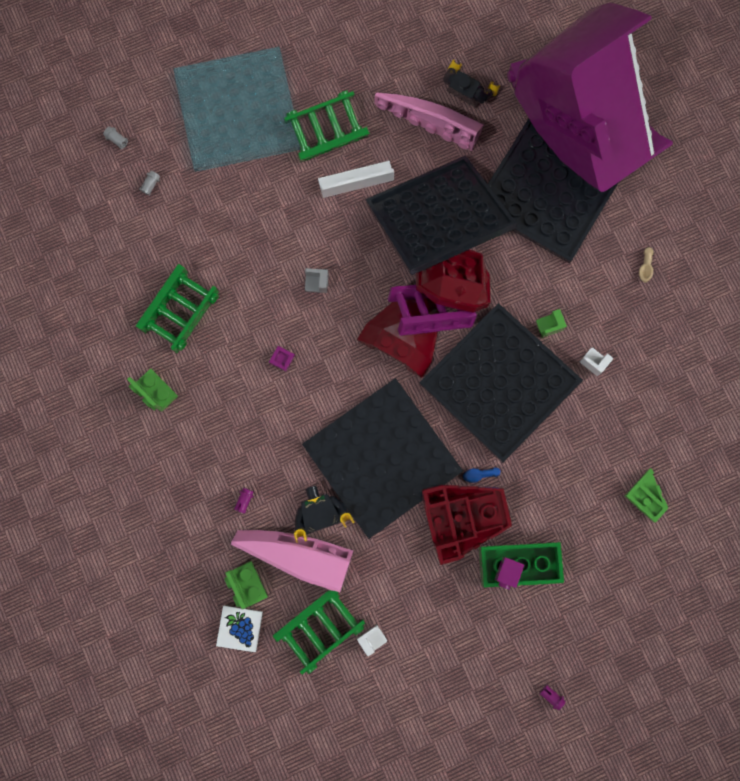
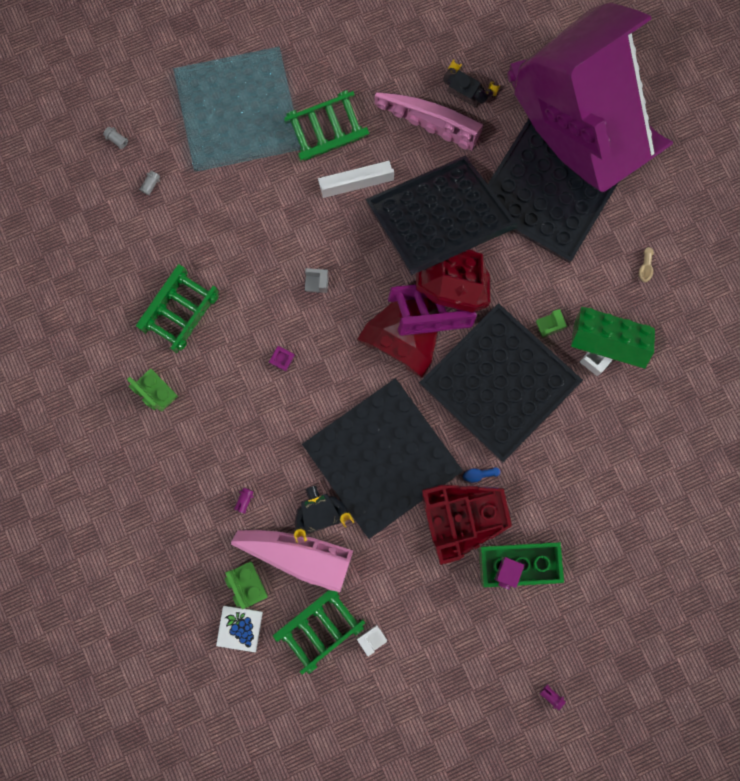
bright green wing [624,468,668,523] -> none
none -> green brick [571,306,655,369]

